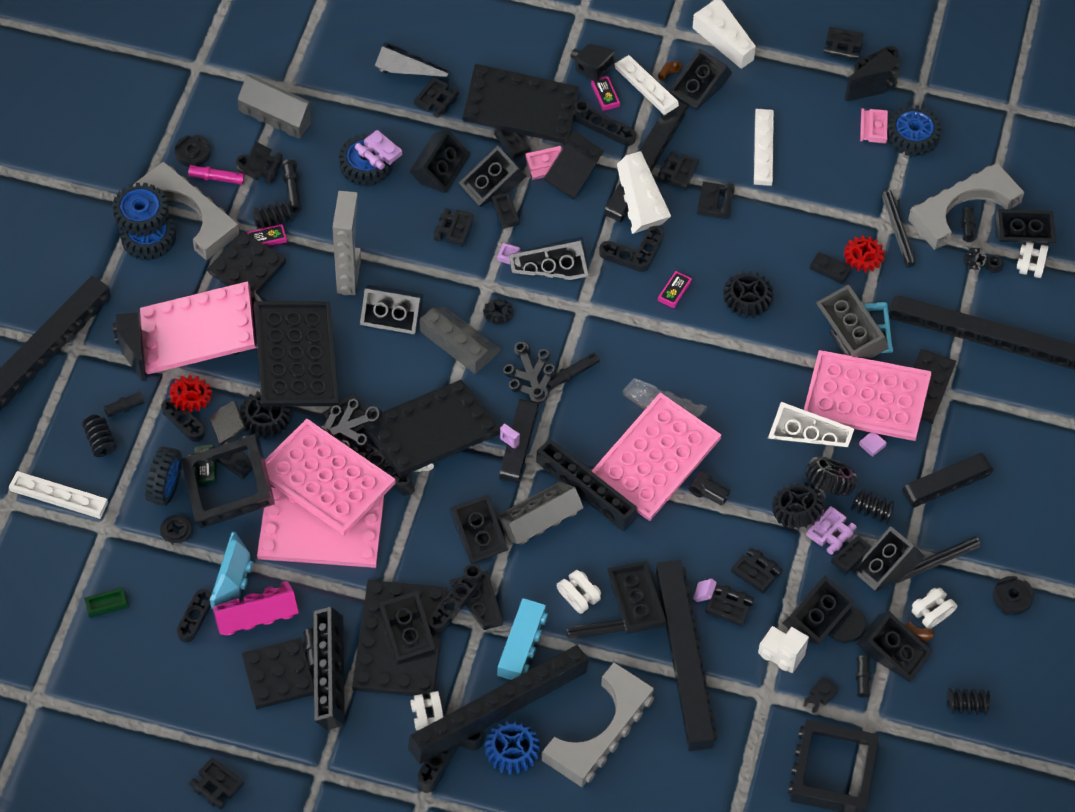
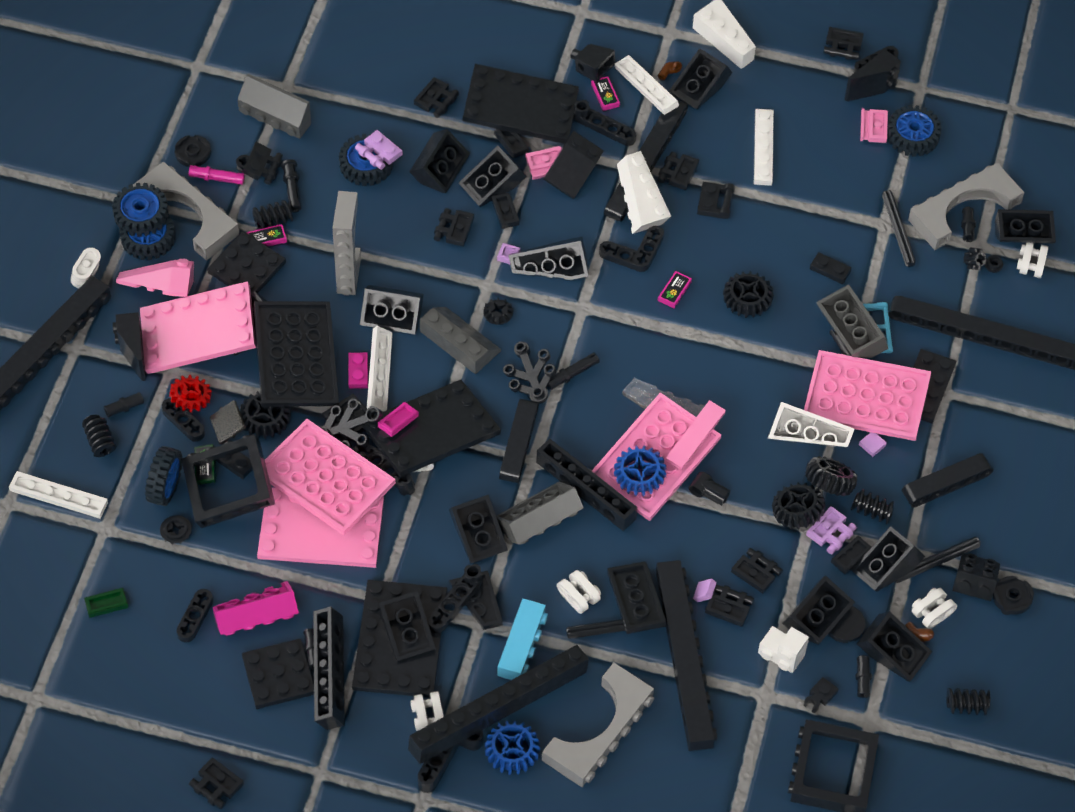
medium azure wedge [210,531,253,609] -> none
wedge [375,42,449,77] -> none
lavender tile [500,424,520,448] -> none
red gear [844,235,885,273] -> none
none -> white brick [71,248,101,288]
none -> bright pink wedge [116,259,194,297]
none -> dark pink plate [348,352,368,389]
none -> white plate [367,326,393,412]
none -> dark pink tile [378,402,419,437]
none -> blue gear [614,445,666,497]
none -> bright pink tile [666,400,726,470]
none -> black bracket [952,553,1000,601]

